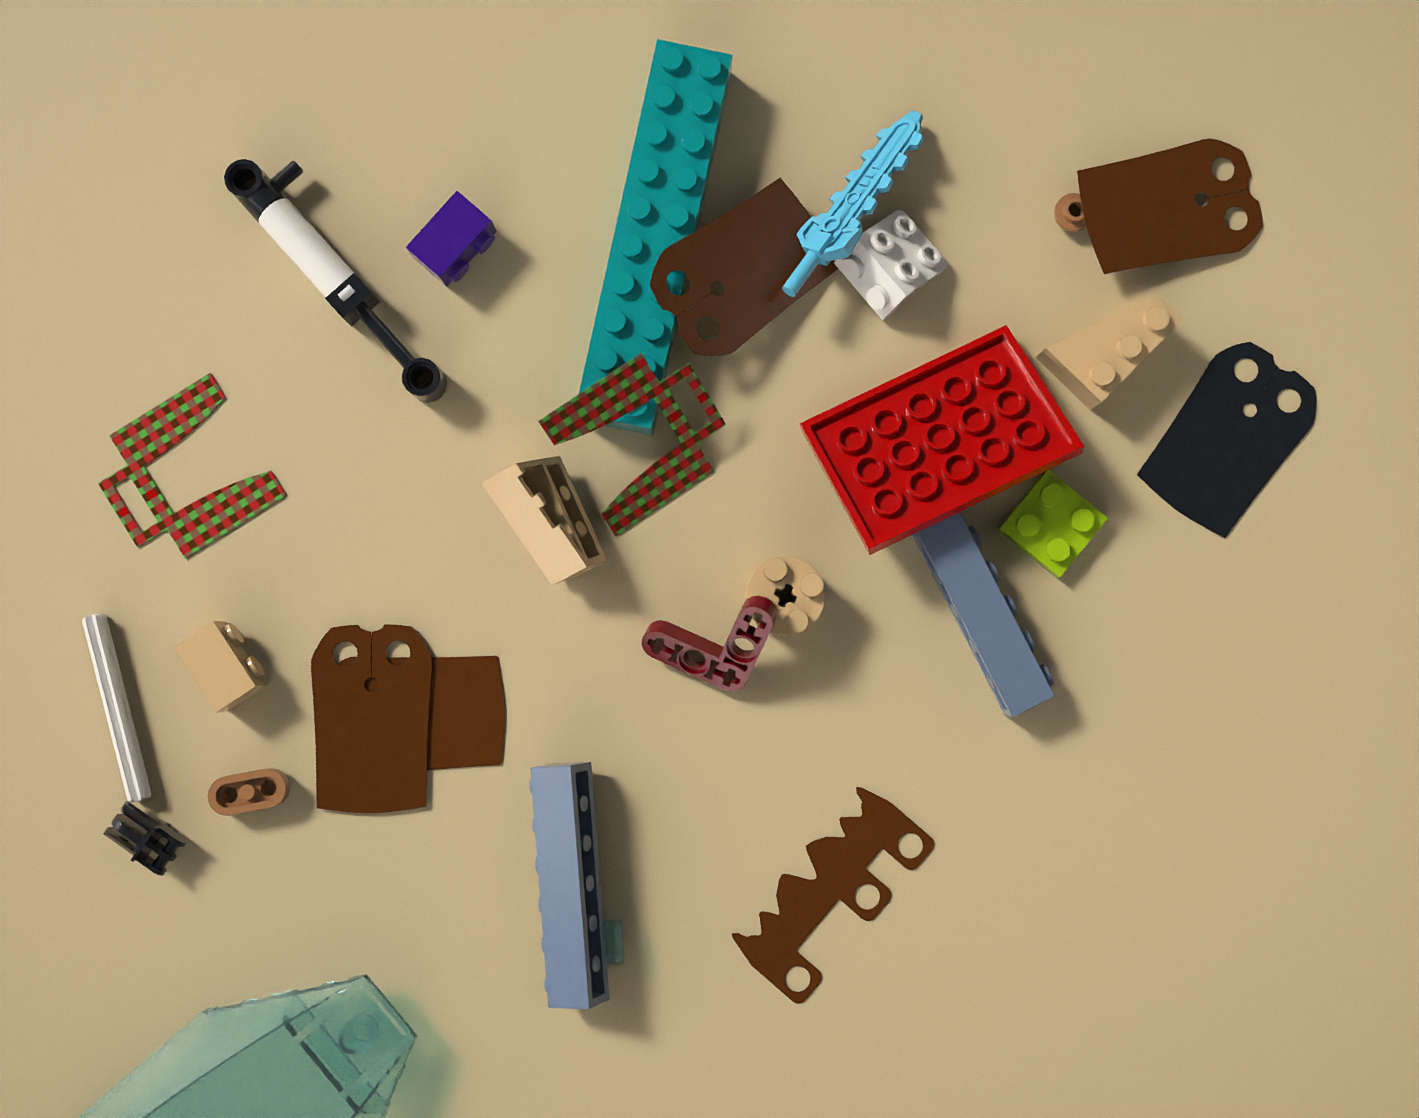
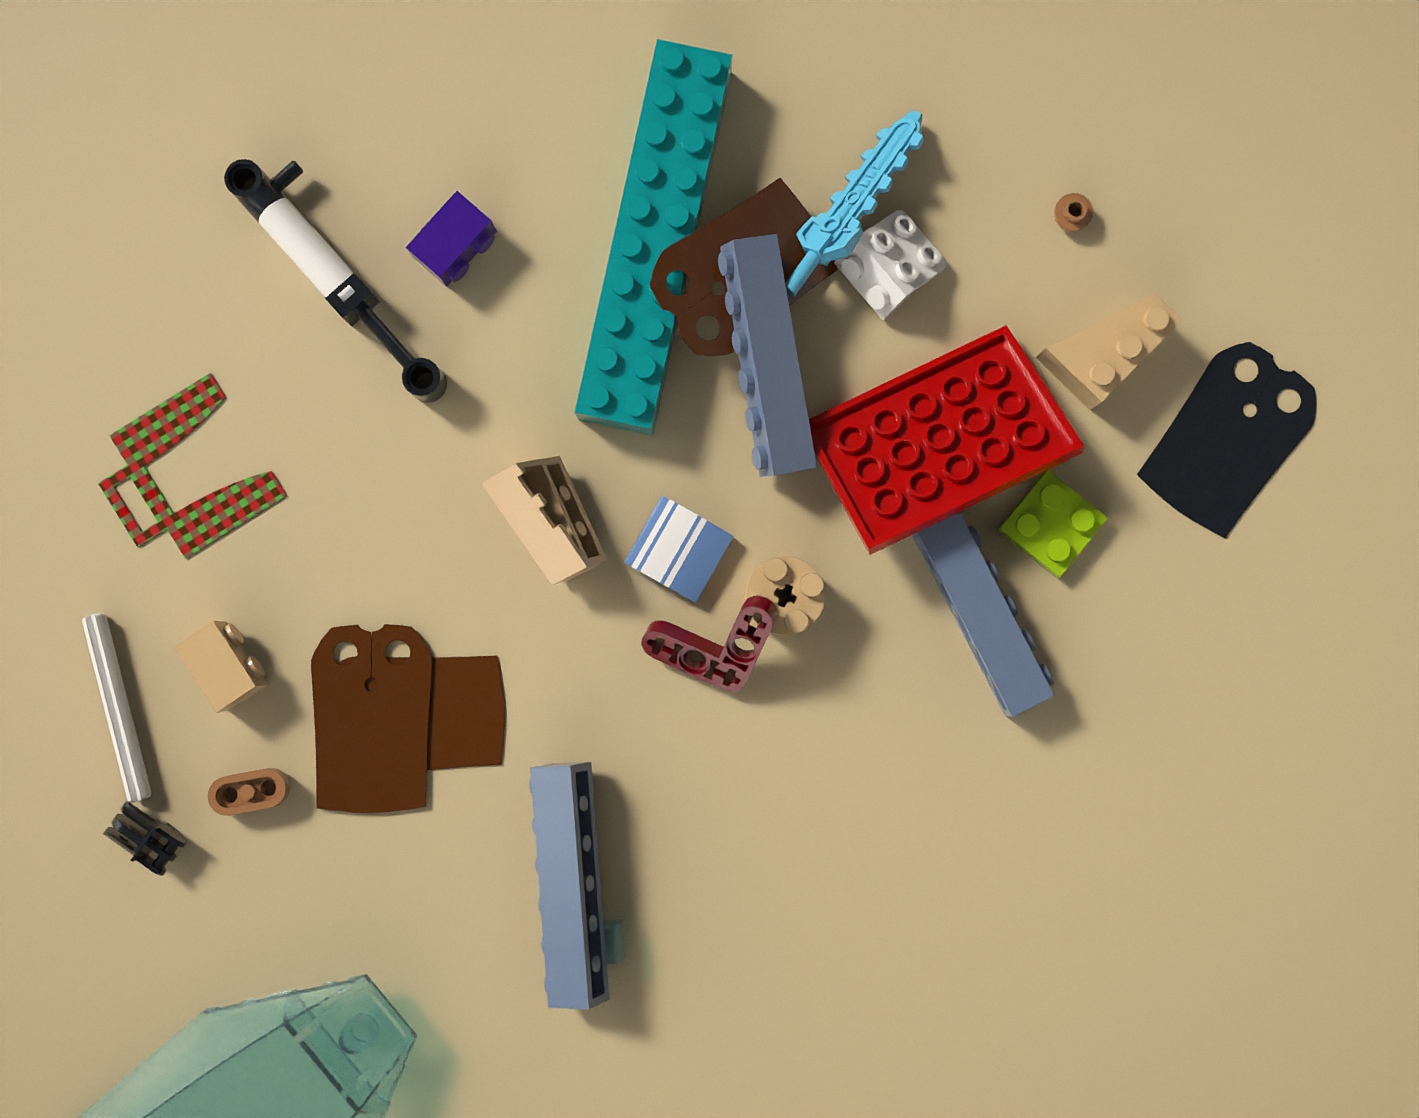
piece [538,353,726,536] -> none
reddish brown piece [731,787,934,1003] -> none
reddish brown piece [1077,138,1263,274] -> none
none -> slope [624,496,734,603]
none -> sand blue brick [718,234,817,477]

